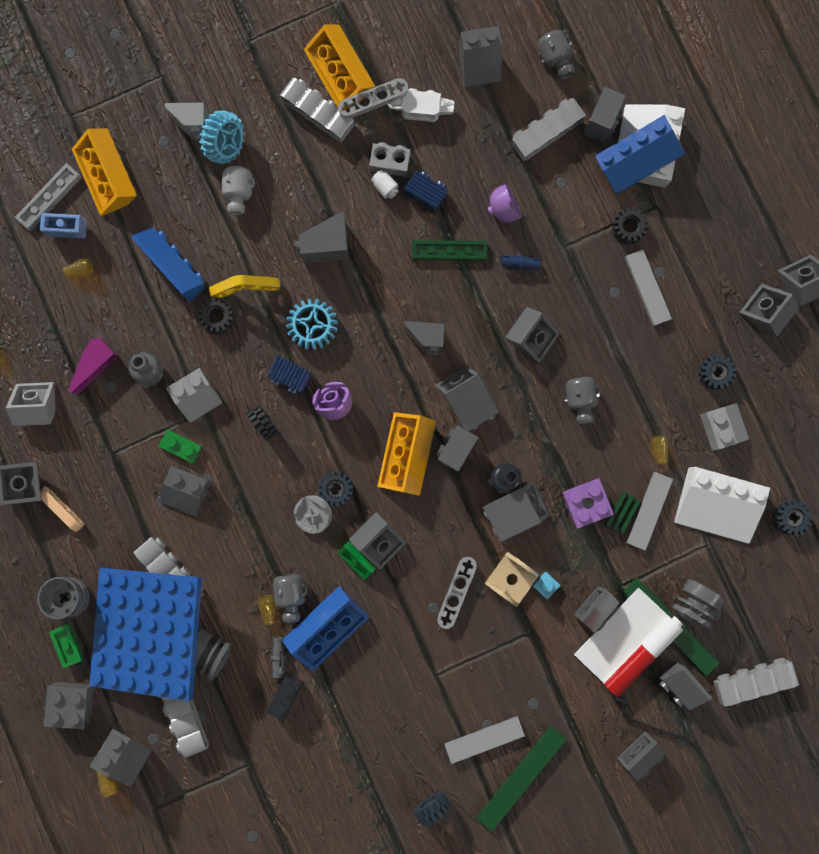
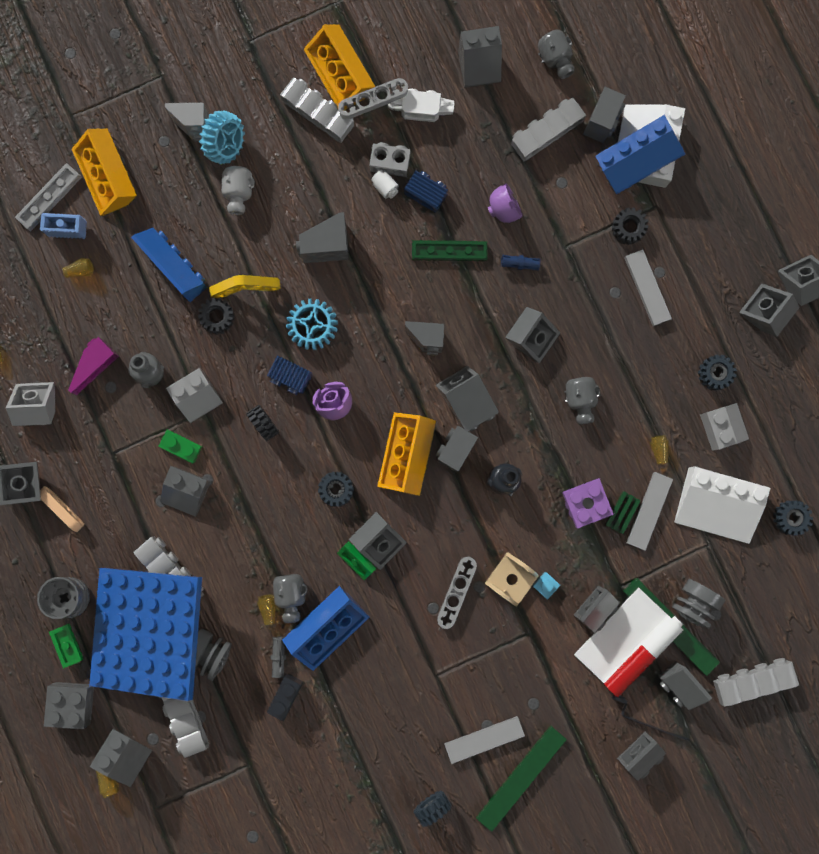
light grey tile [294,495,332,534] -> none
dark grey slope [483,481,550,542] -> none

